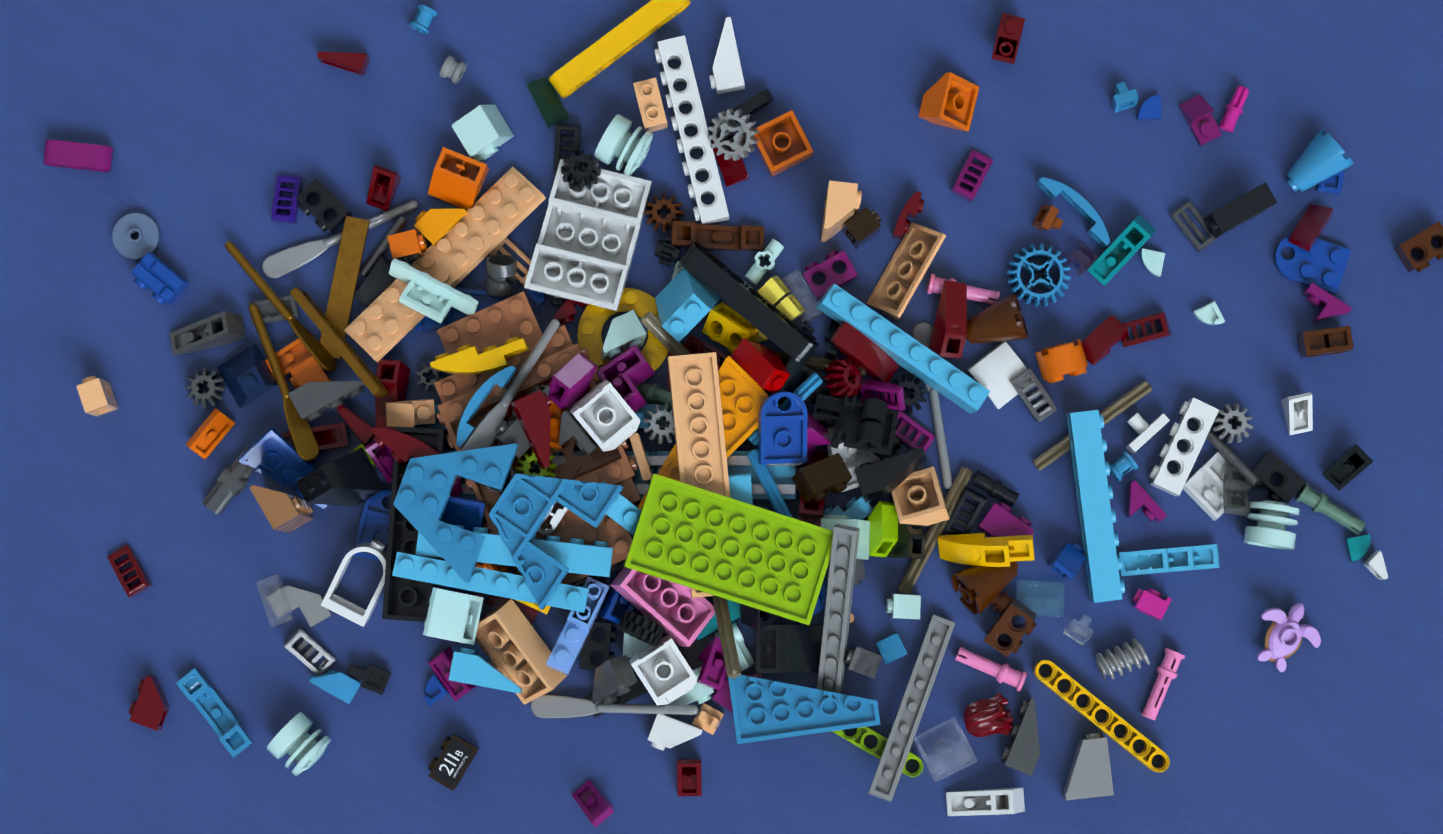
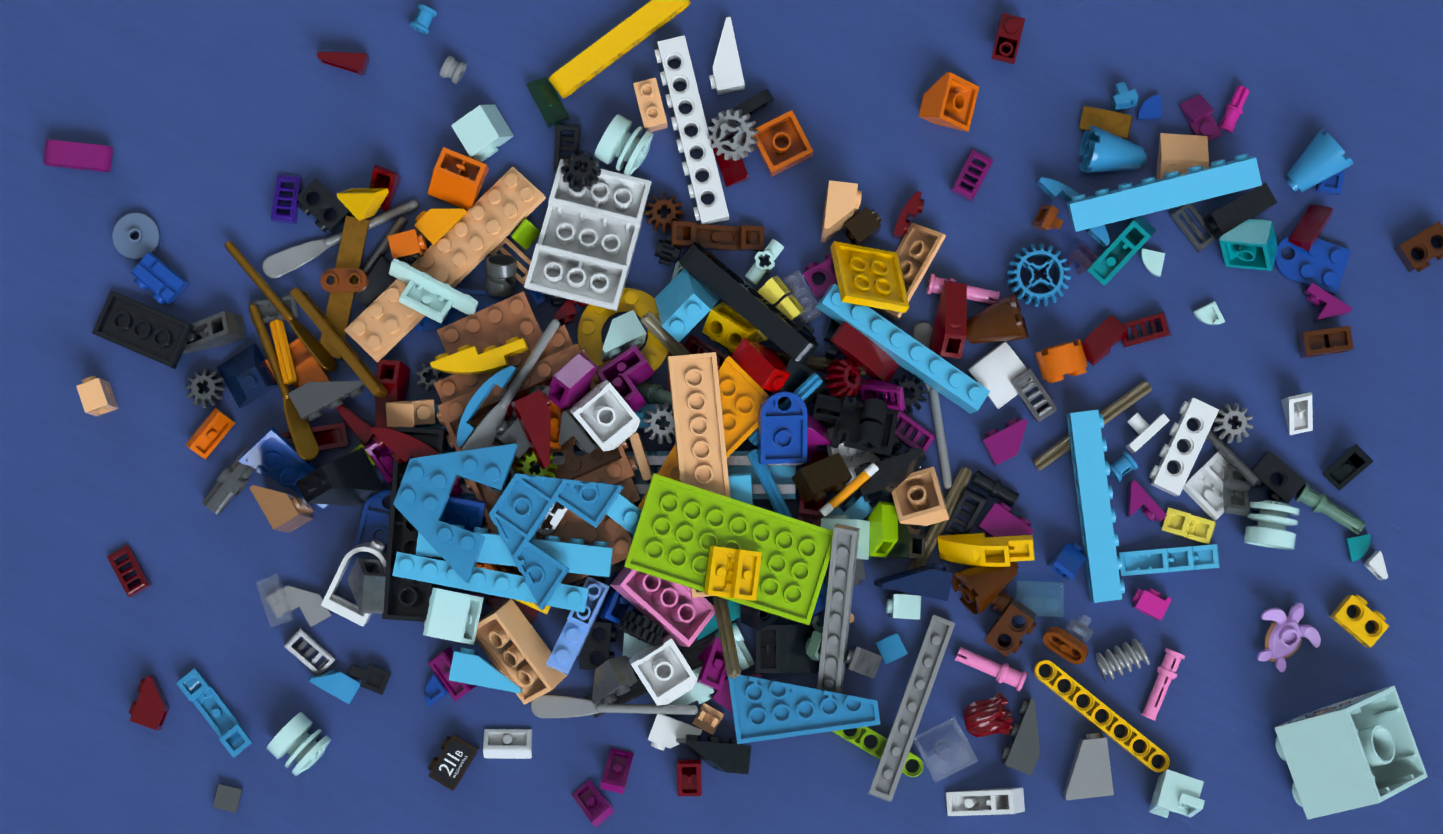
none -> black tile [92,291,195,369]
none -> dark grey tile [213,783,243,813]
none -> light orange axle [269,319,297,385]
none -> dark orange plate [320,268,369,293]
none -> yellow slope [337,188,389,221]
none -> flat silver slope [347,558,386,614]
none -> white slope [483,729,532,759]
none -> lime slope [511,219,540,250]
none -> magenta slope [600,748,634,794]
none -> black slope [676,734,751,774]
none -> yellow slope [704,546,762,601]
none -> sand green plate [805,616,823,662]
none -> light orange bar [819,463,879,517]
none -> yellow plate [830,241,909,313]
none -> dark blue slope [874,563,954,601]
none -> magenta slope [981,417,1027,467]
none -> dark orange plate [1043,626,1089,664]
none -> medium azure brick [1066,153,1262,232]
none -> dark azure cone [1078,125,1147,173]
none -> pearl gold slope [1079,106,1133,140]
none -> light aqua plate [1149,769,1205,818]
none -> light nougat slope [1156,133,1209,180]
none -> light yellow slope [1162,507,1216,545]
none -> teal slope [1219,219,1278,271]
none -> light aqua brick [1275,685,1428,820]
none -> yellow brick [1329,594,1389,648]

